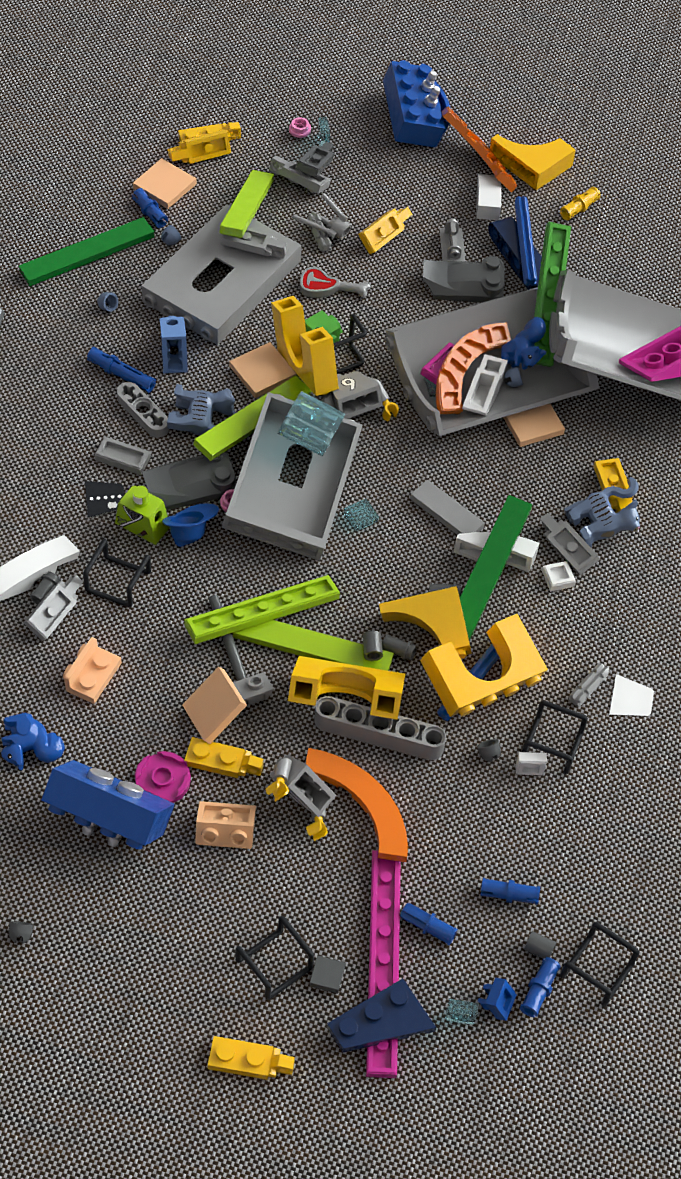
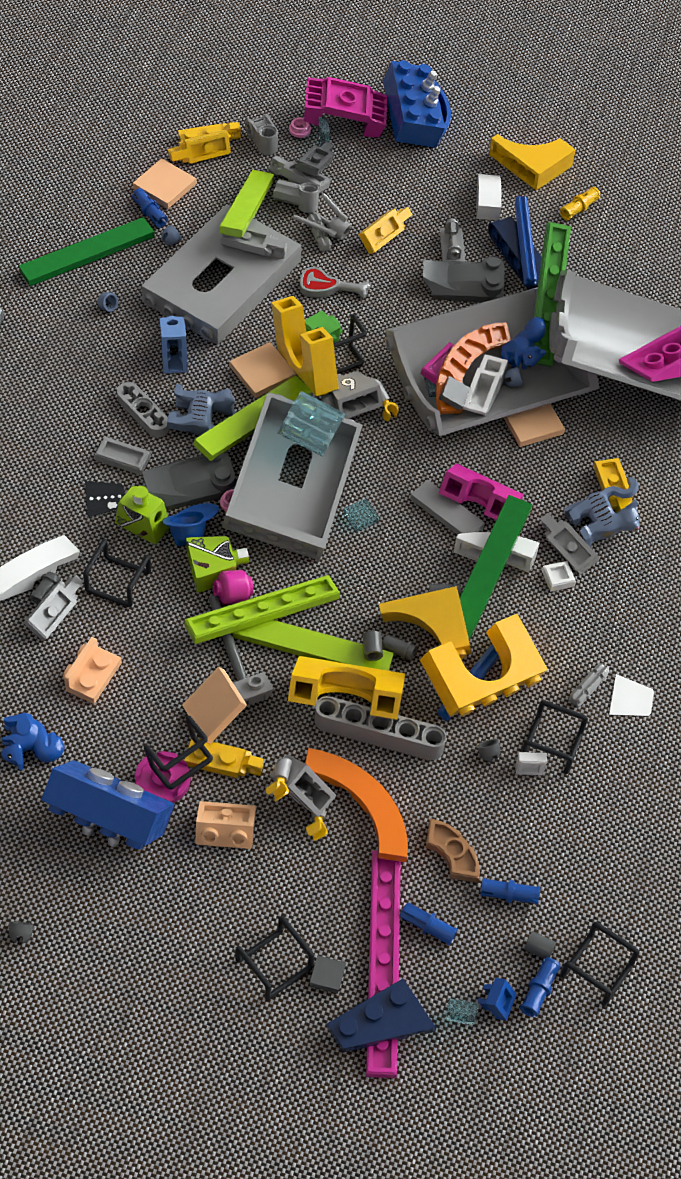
blue pin [87,347,156,393] -> none
yellow hinge [208,1036,295,1080] -> none
orange tile [442,106,517,193] -> none
none -> black piece [144,715,213,790]
none -> lime torso [186,536,249,593]
none -> dark pink head [213,570,254,605]
none -> light grey piece [245,114,278,155]
none -> light grey piece [273,179,319,213]
none -> dark pink plate [304,77,388,137]
none -> medium nougat tile [426,818,480,883]
none -> dark pink arch [438,463,524,520]
none -> tile [439,376,470,410]

